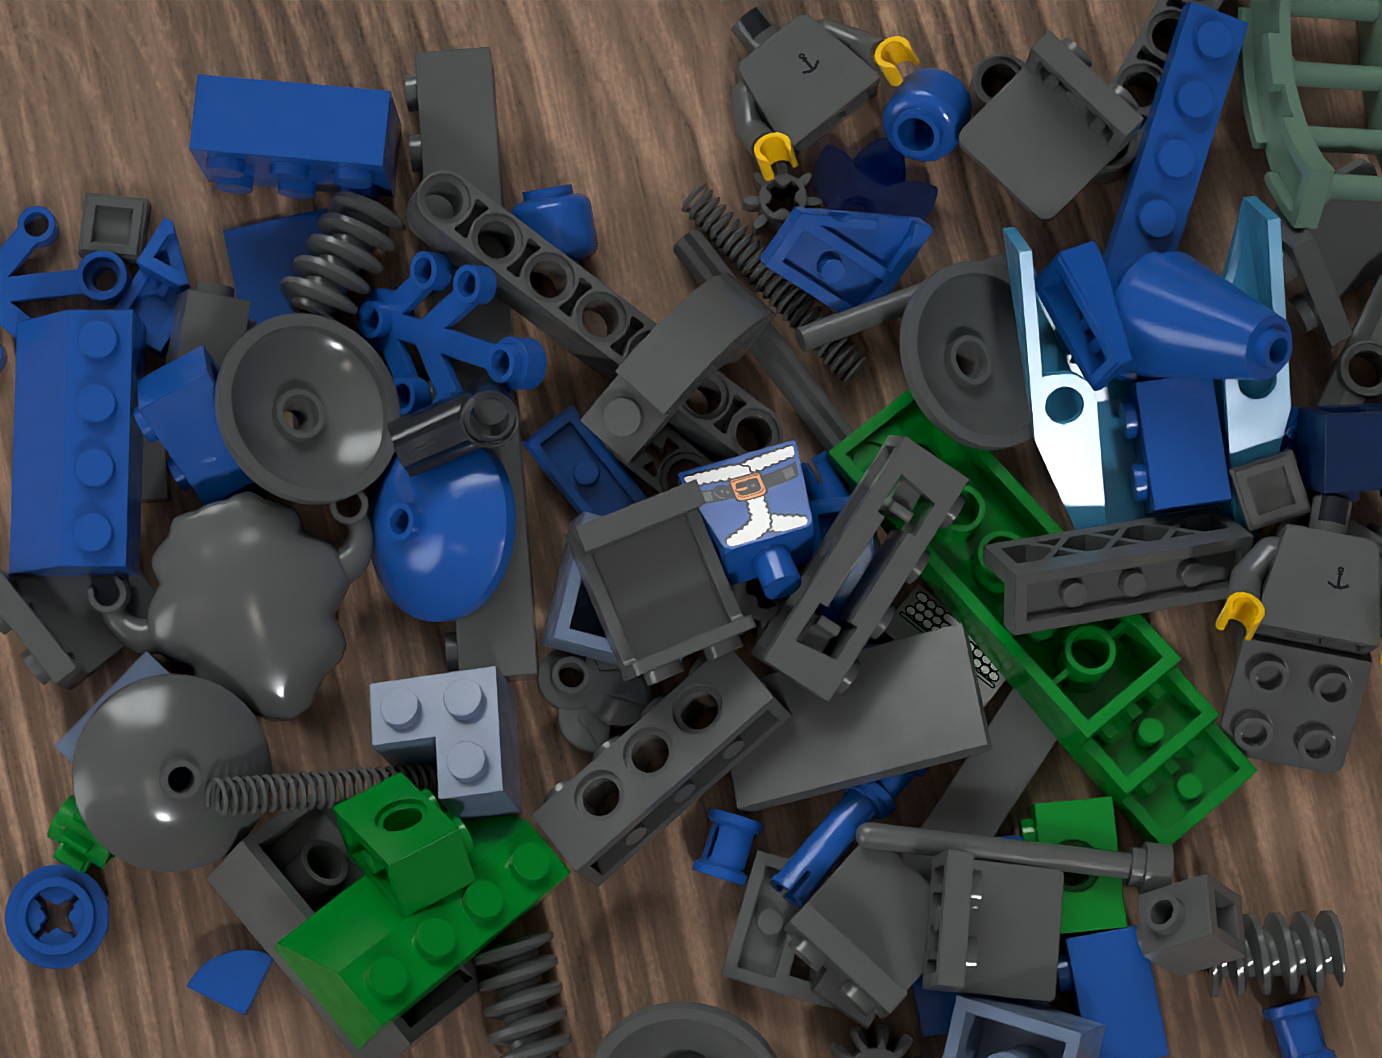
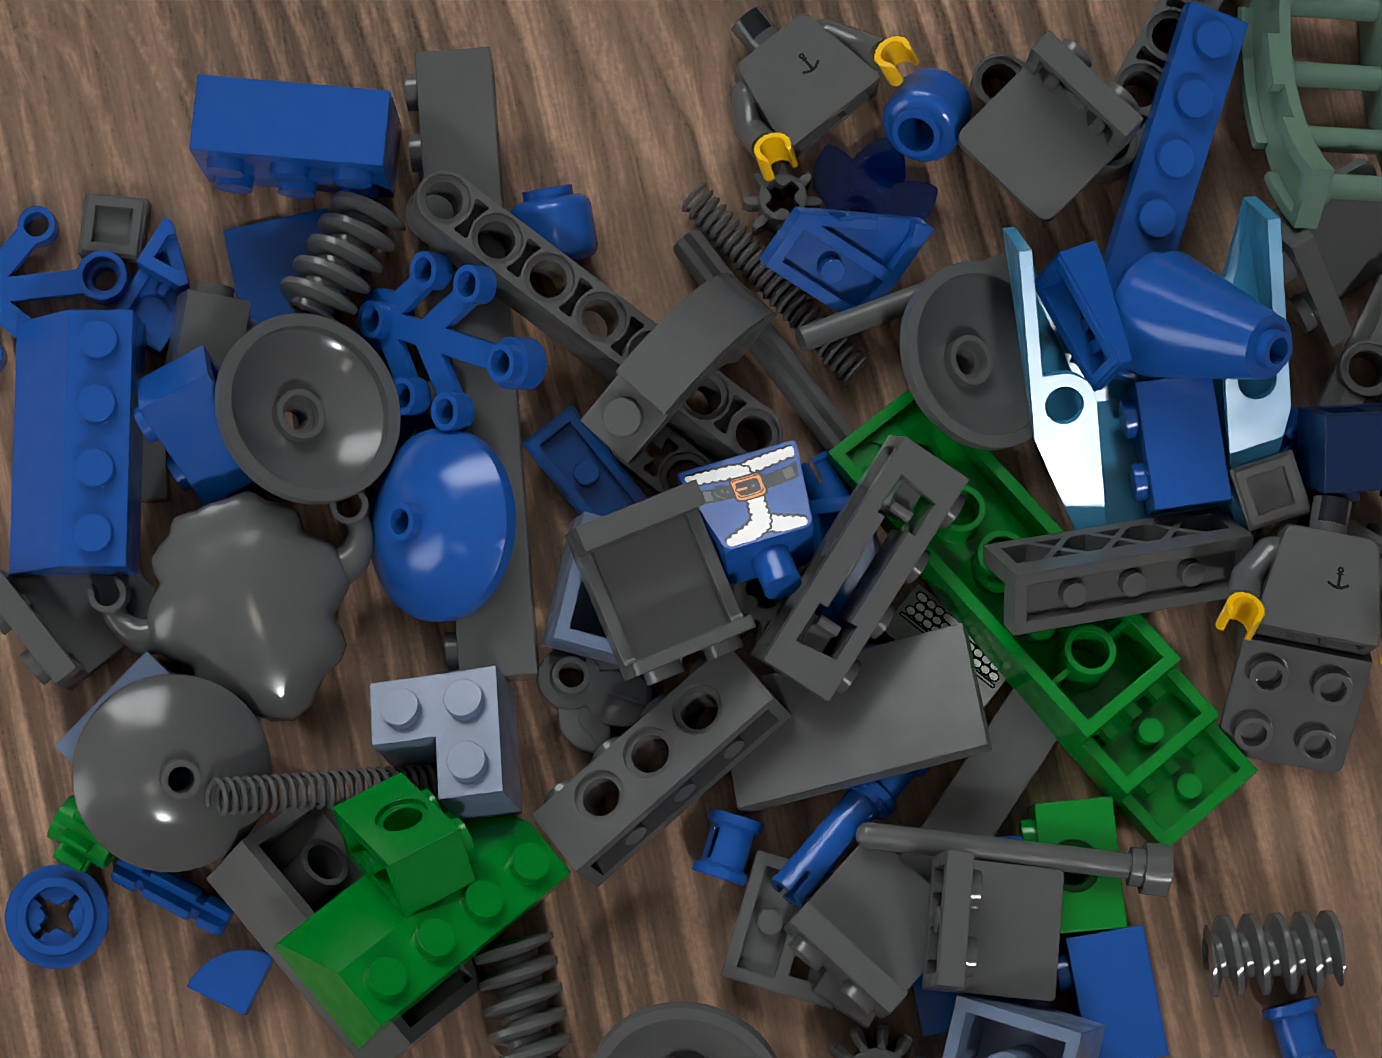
black piece [387,376,520,478] -> none
dark grey brick [1136,874,1247,977] -> none
none -> blue axle [111,858,234,935]

